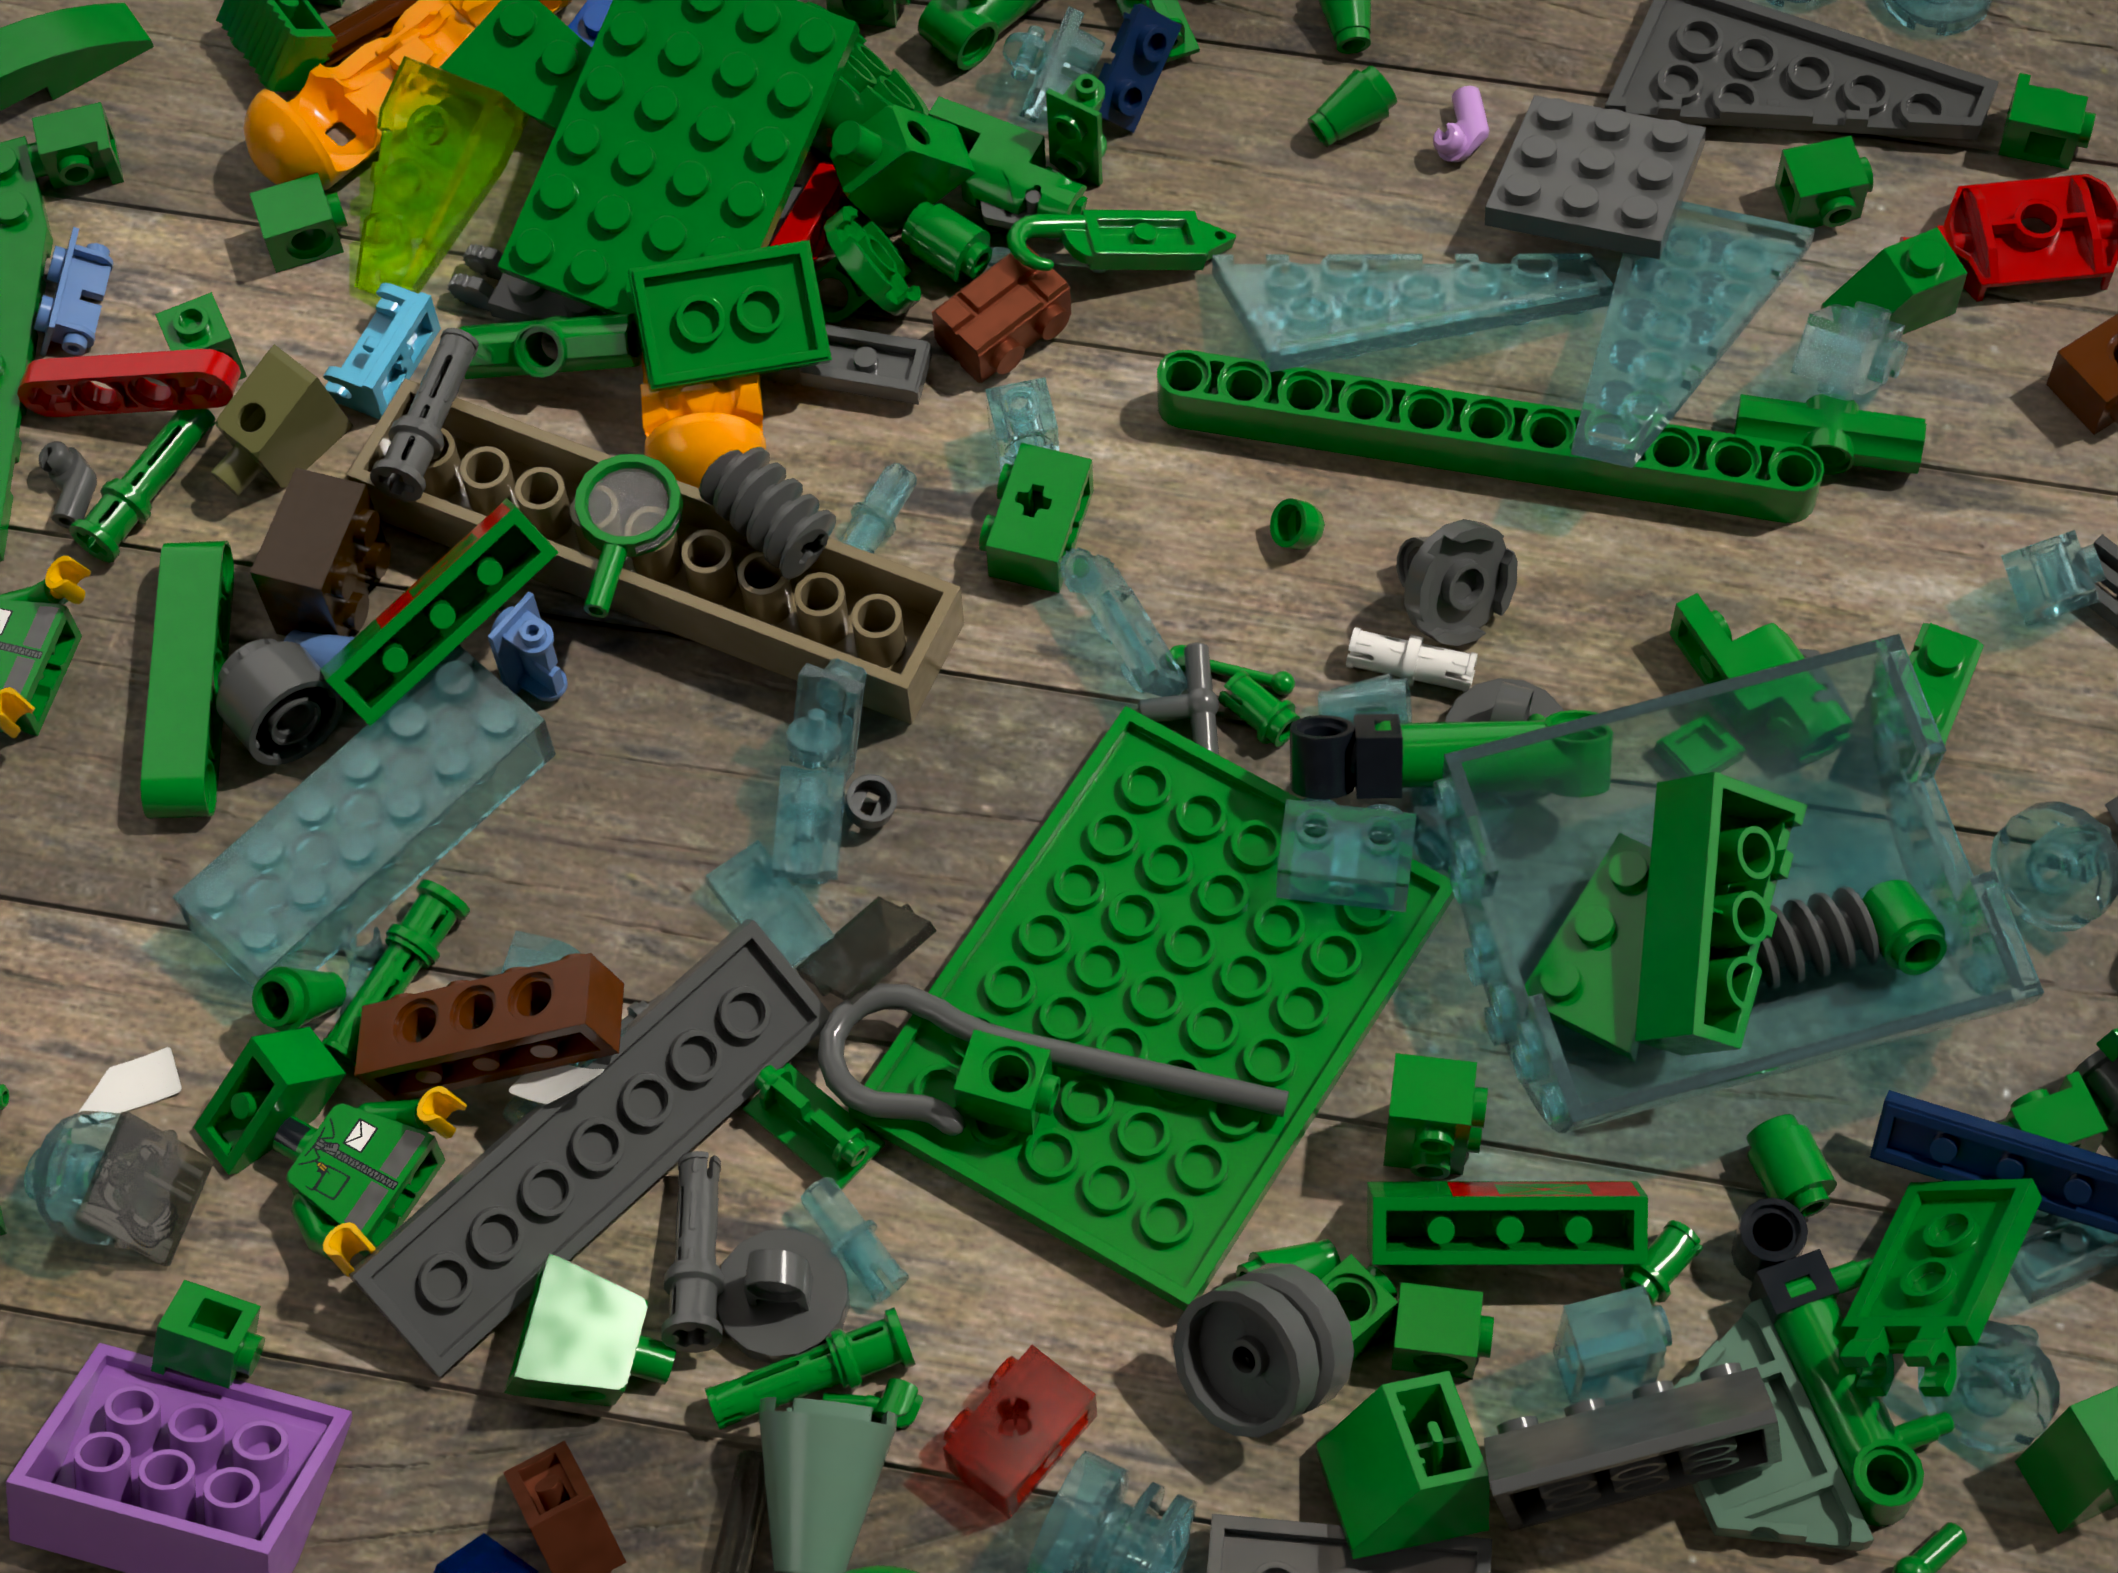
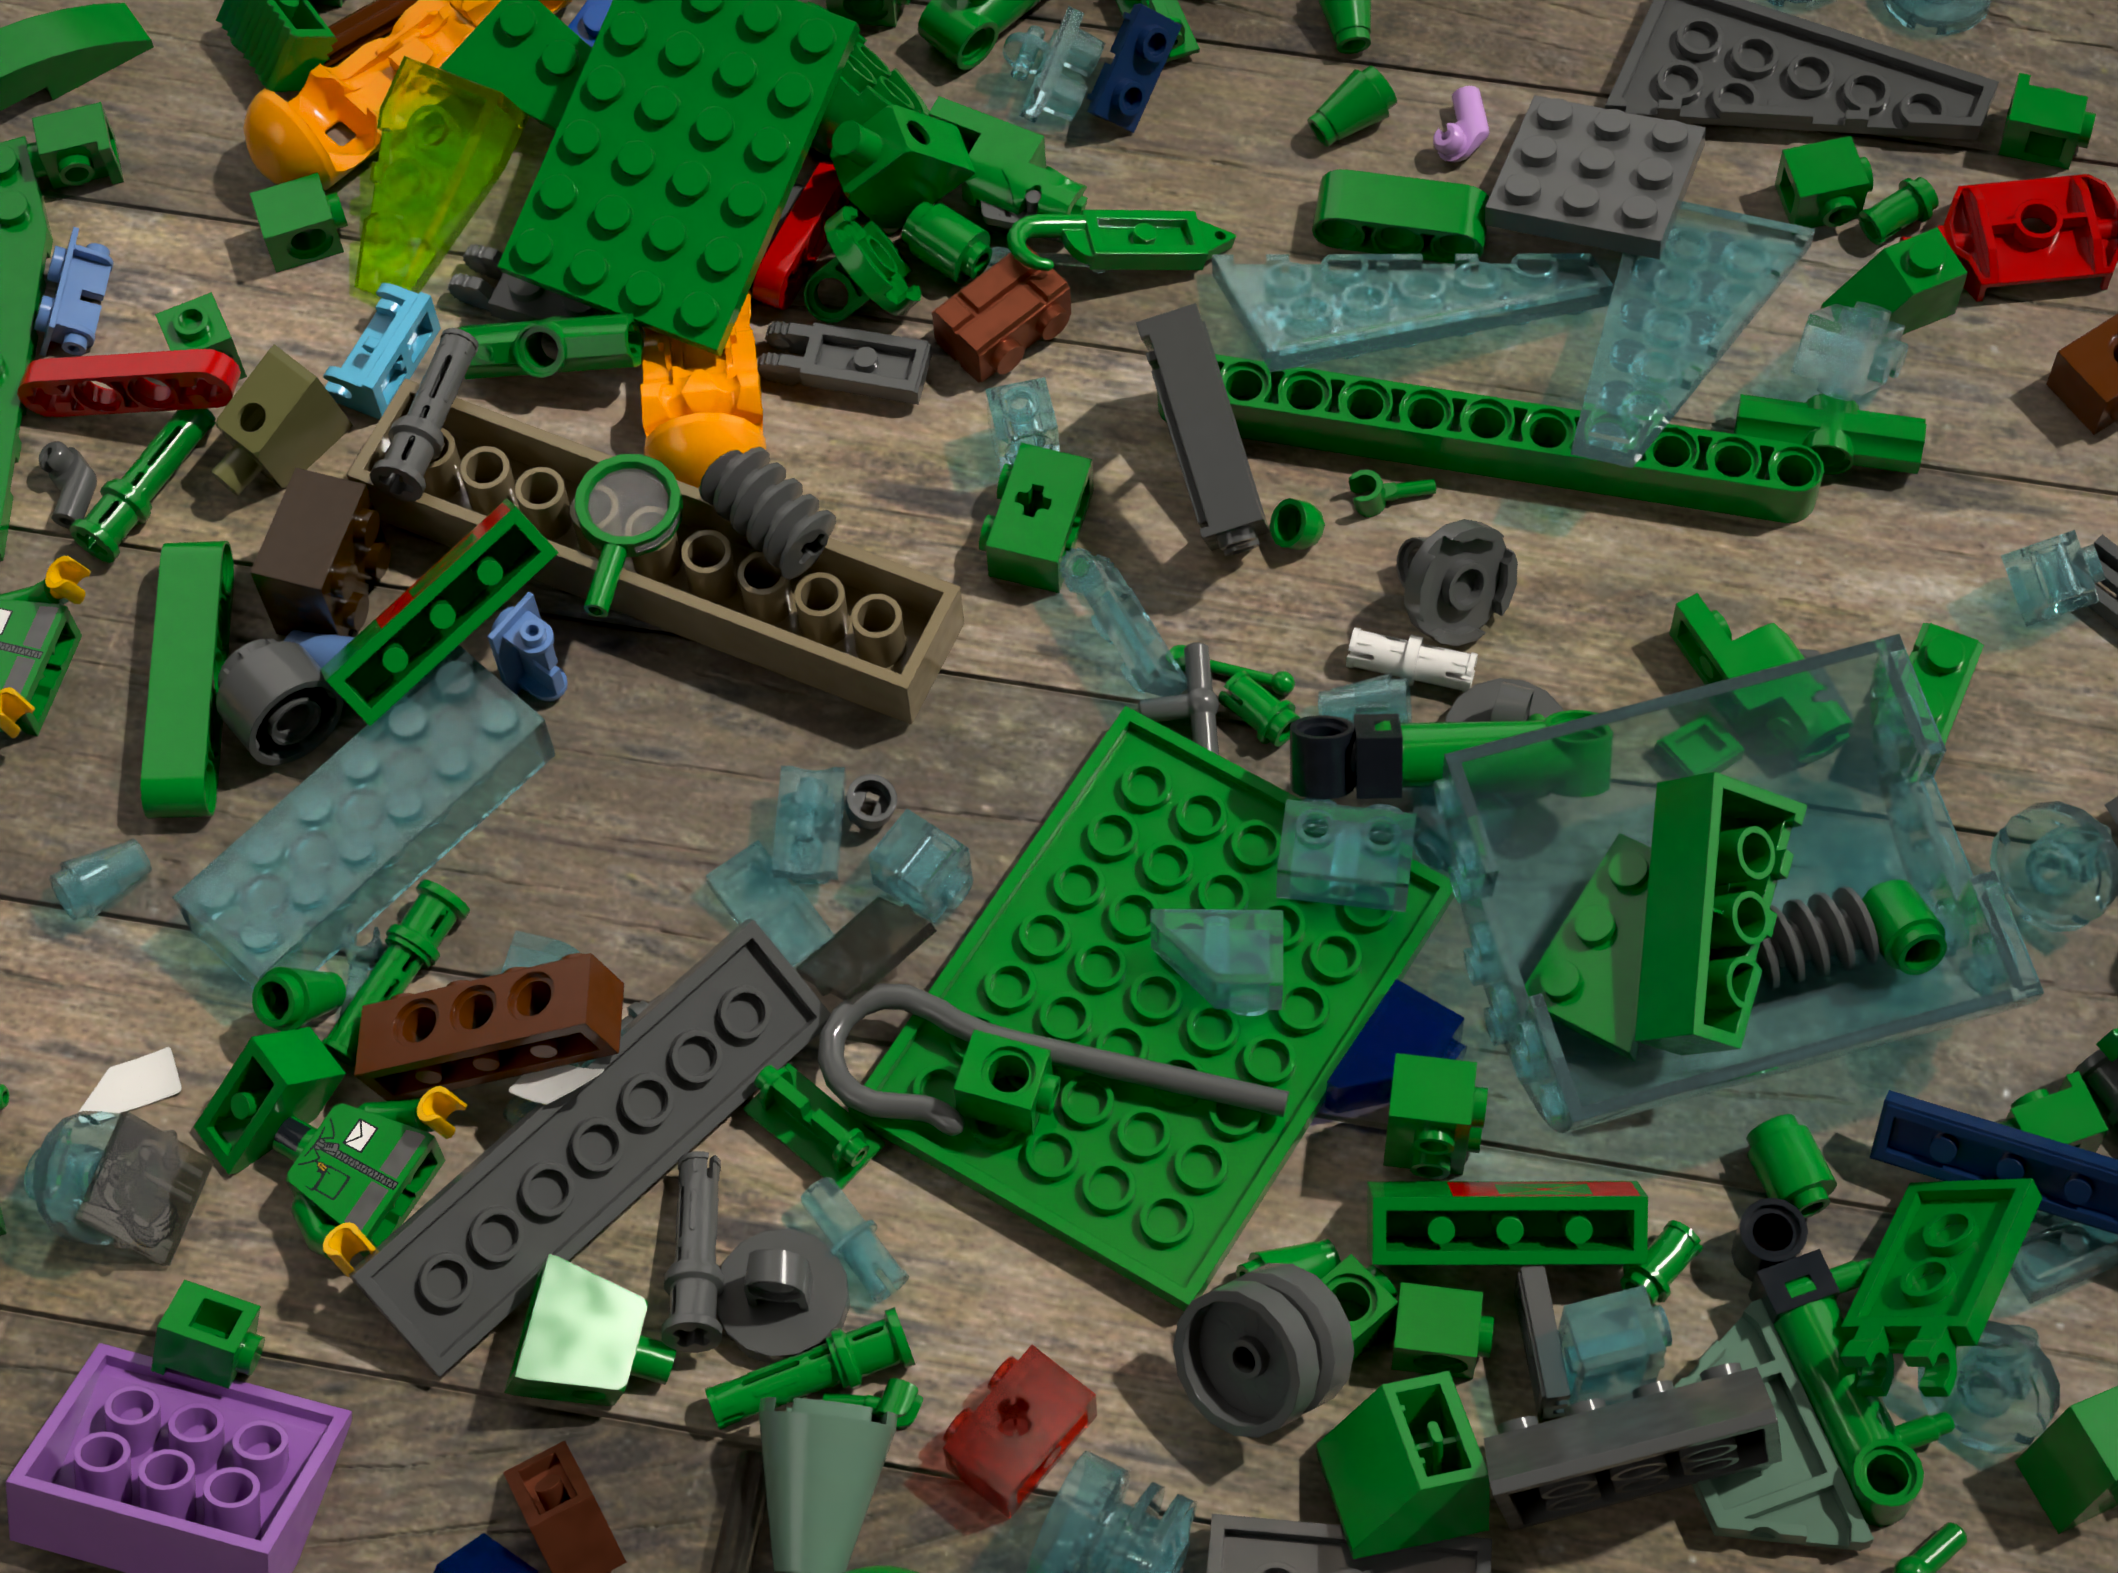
green tile [628,240,832,392] -> none
clear light blue hips [786,658,867,782] -> none
clear light blue axle [838,463,917,554] -> none
green hinge [1046,74,1107,187] -> none
none -> clear light blue cone [49,838,152,920]
none -> clear light blue brick [868,809,974,924]
none -> dark grey door [1136,303,1270,556]
none -> clear light blue slope [1150,909,1283,1016]
none -> green beam [1312,169,1489,264]
none -> clear blue slope [1325,979,1467,1114]
none -> green hand [1348,469,1436,517]
none -> dark grey tile [1513,1265,1571,1420]
none -> green pin [1858,177,1939,245]

